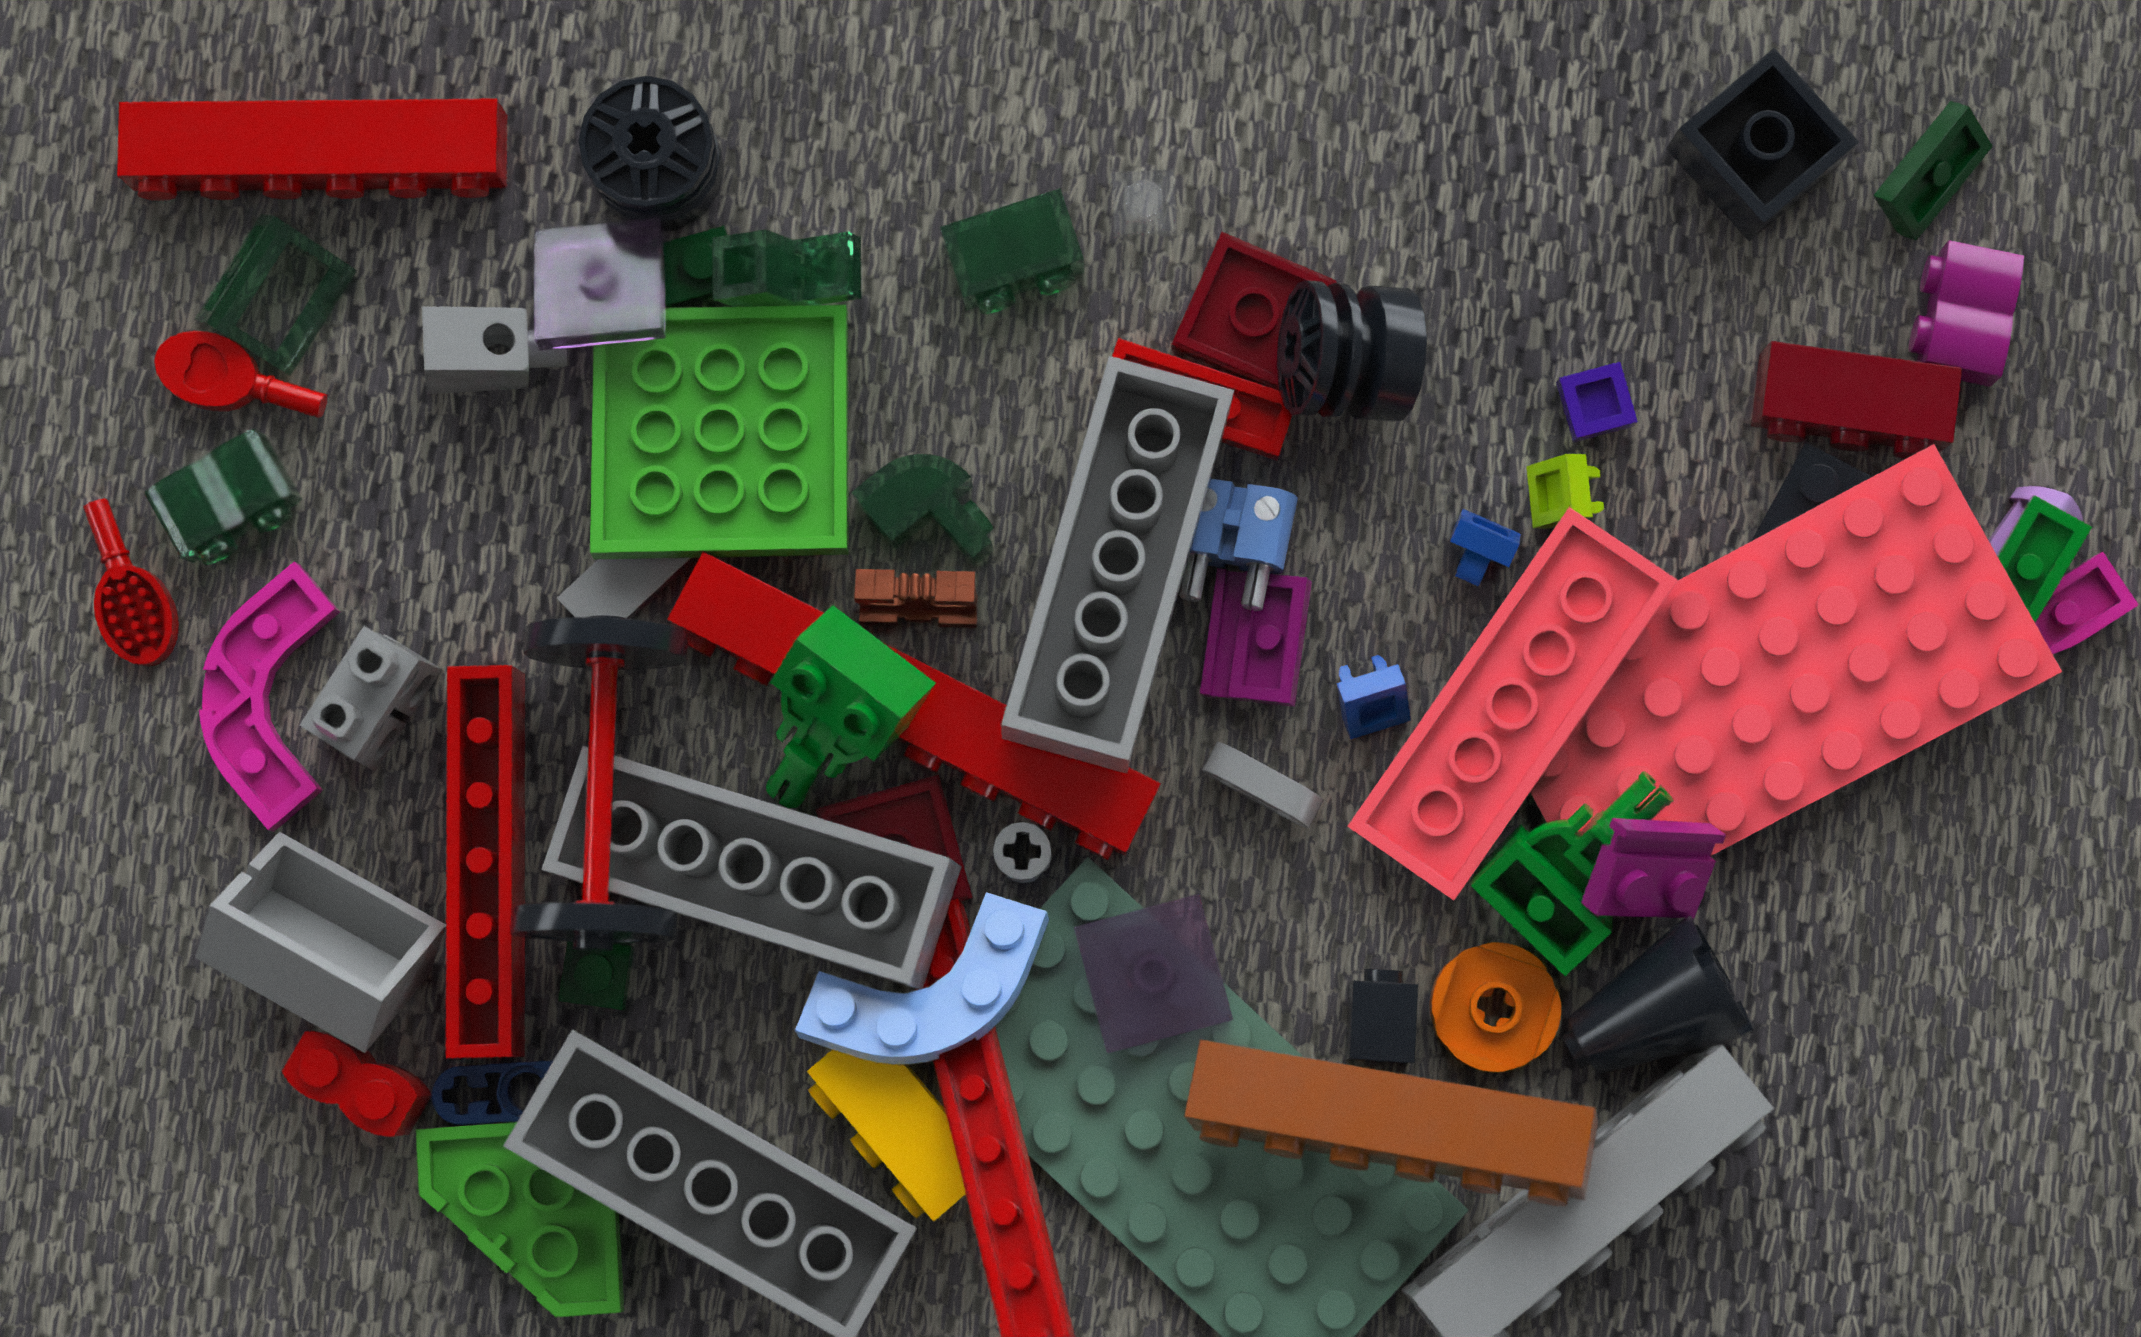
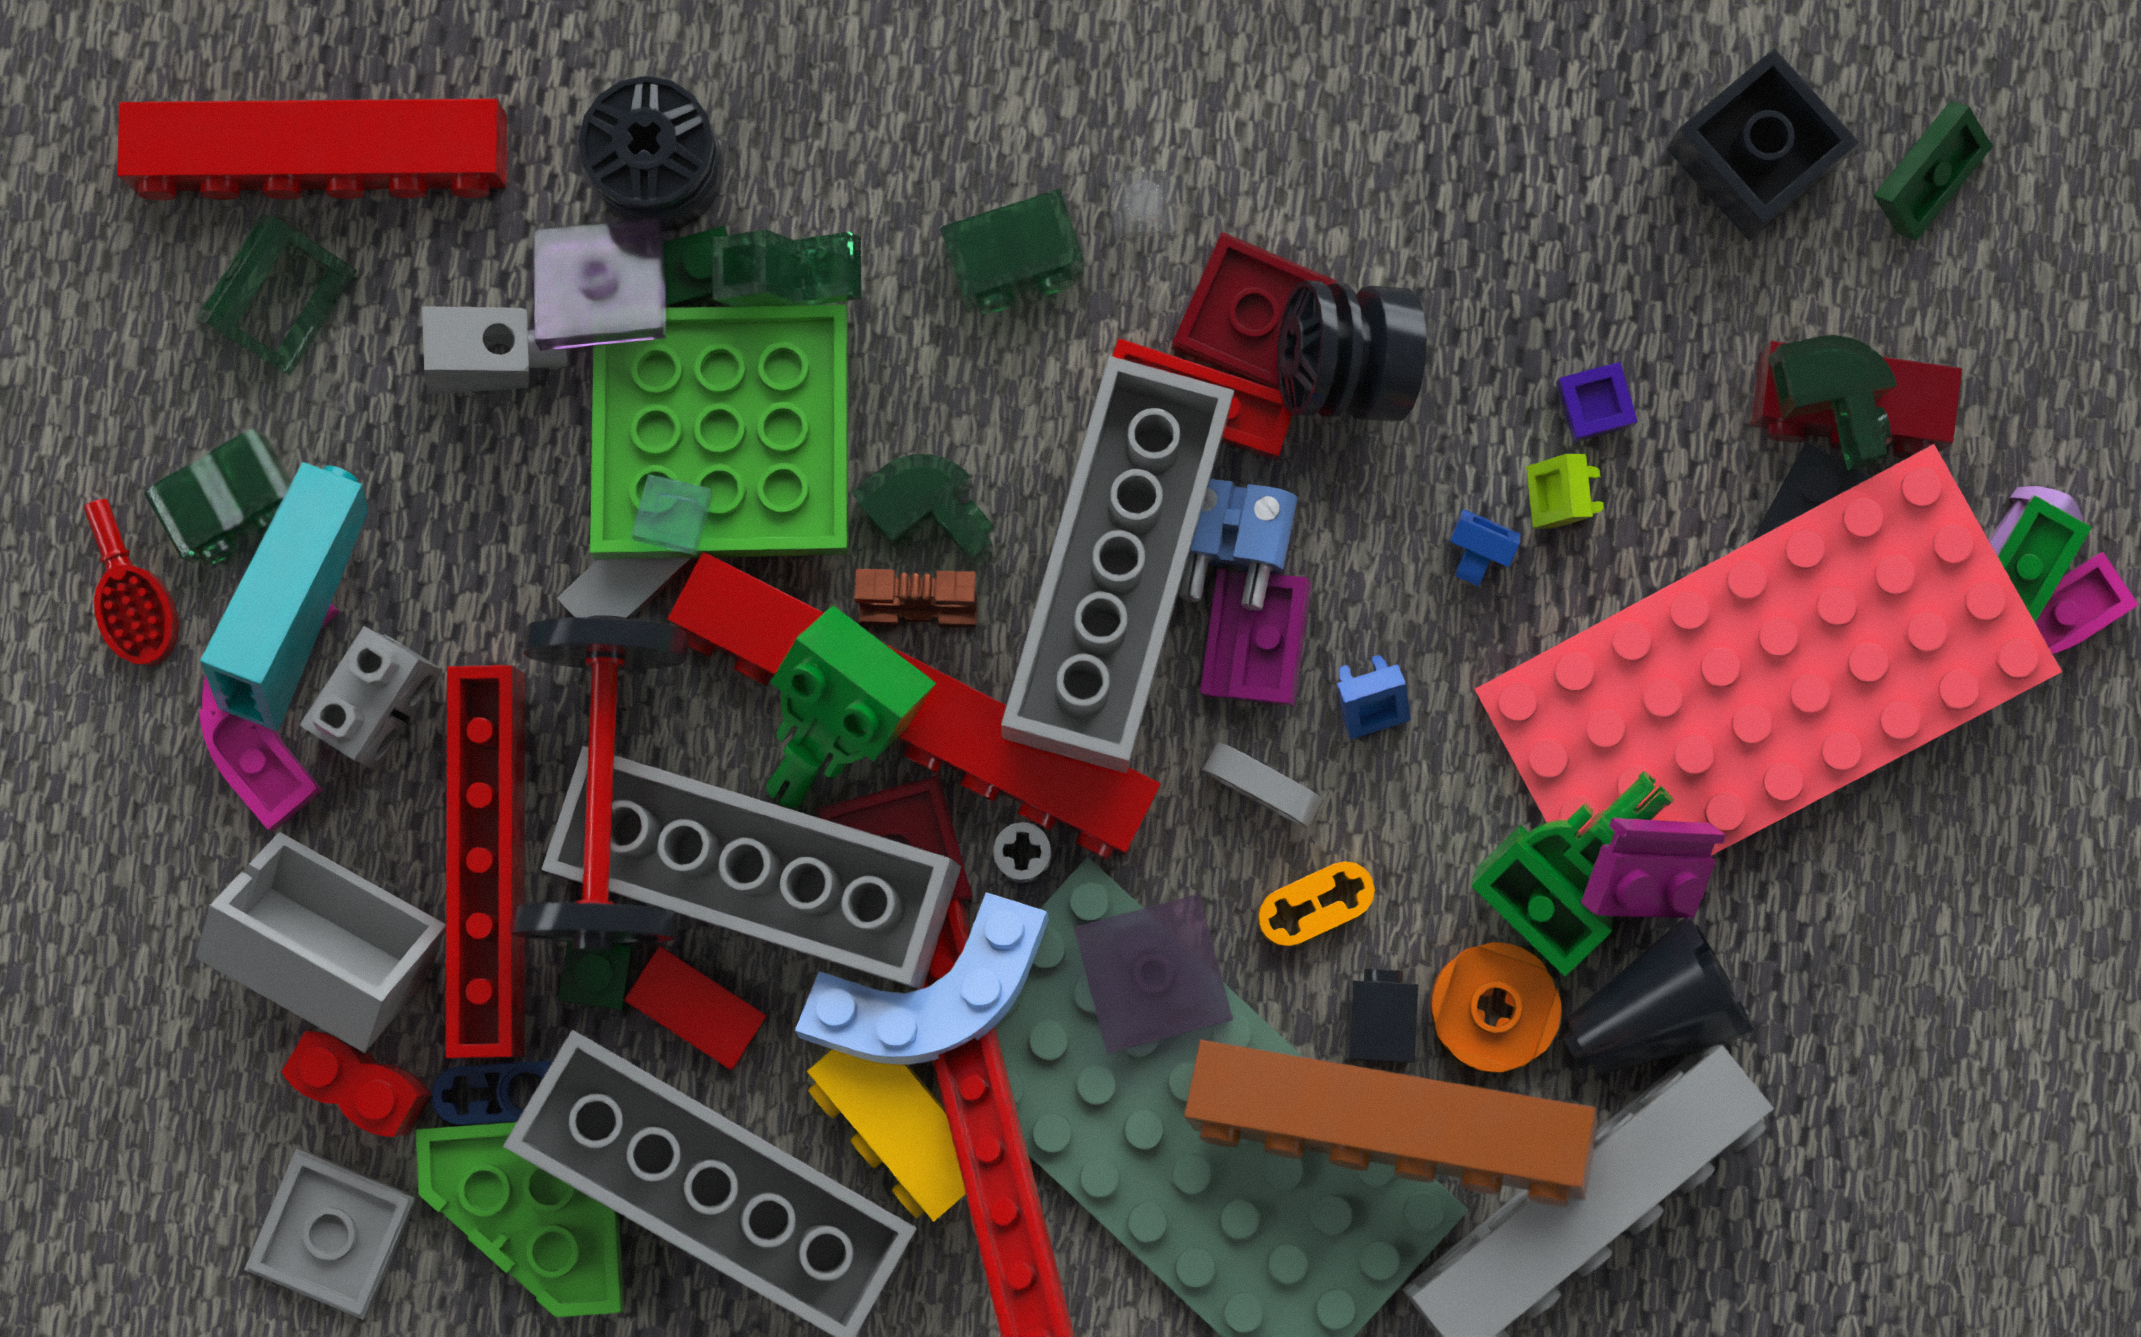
red piece [154,330,328,418] -> none
coral plate [1347,507,1678,900] -> none
magenta brick [1909,240,2024,387] -> none
none -> slope [200,462,369,732]
none -> light grey tile [244,1148,418,1320]
none -> red tile [624,946,769,1070]
none -> clear light blue tile [631,474,713,555]
none -> light orange beam [1257,861,1375,947]
none -> clear green brick [1768,335,1897,470]

